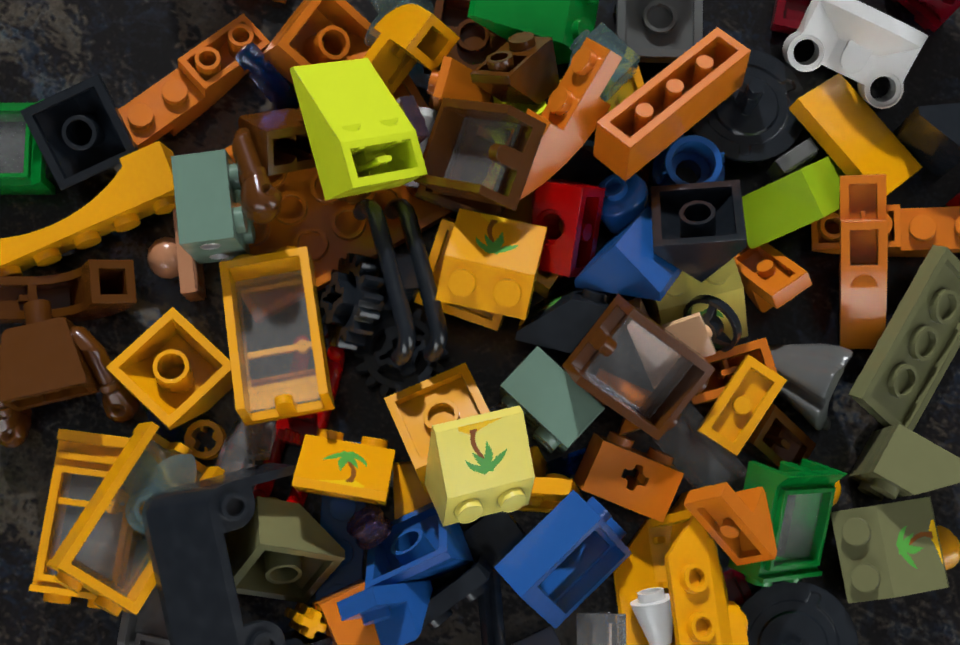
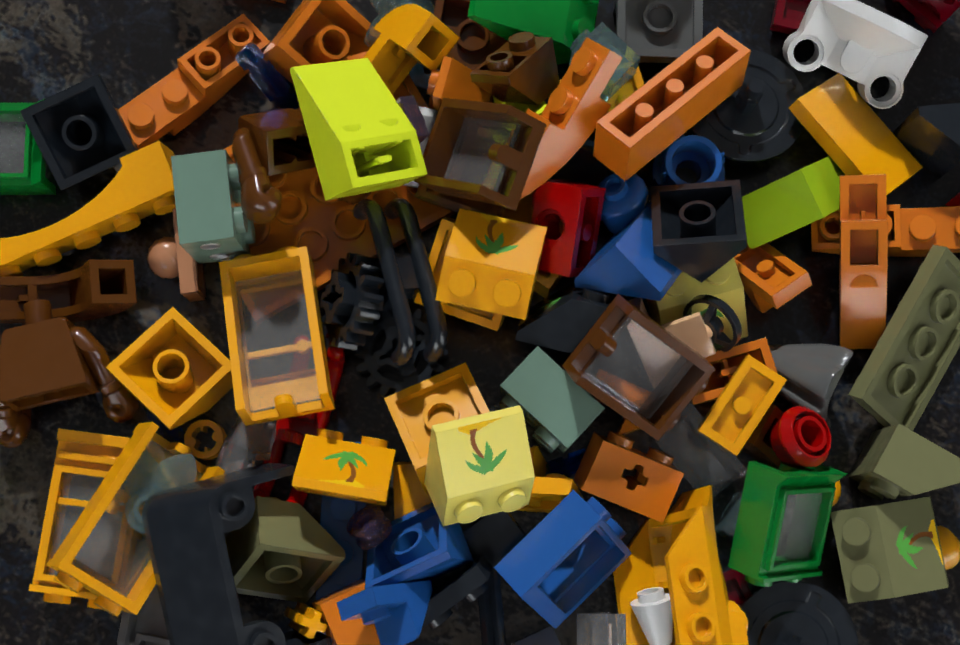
orange slope [683,482,777,566] -> none
flat silver tile [766,138,819,182] -> none
none -> red cone [771,406,831,467]

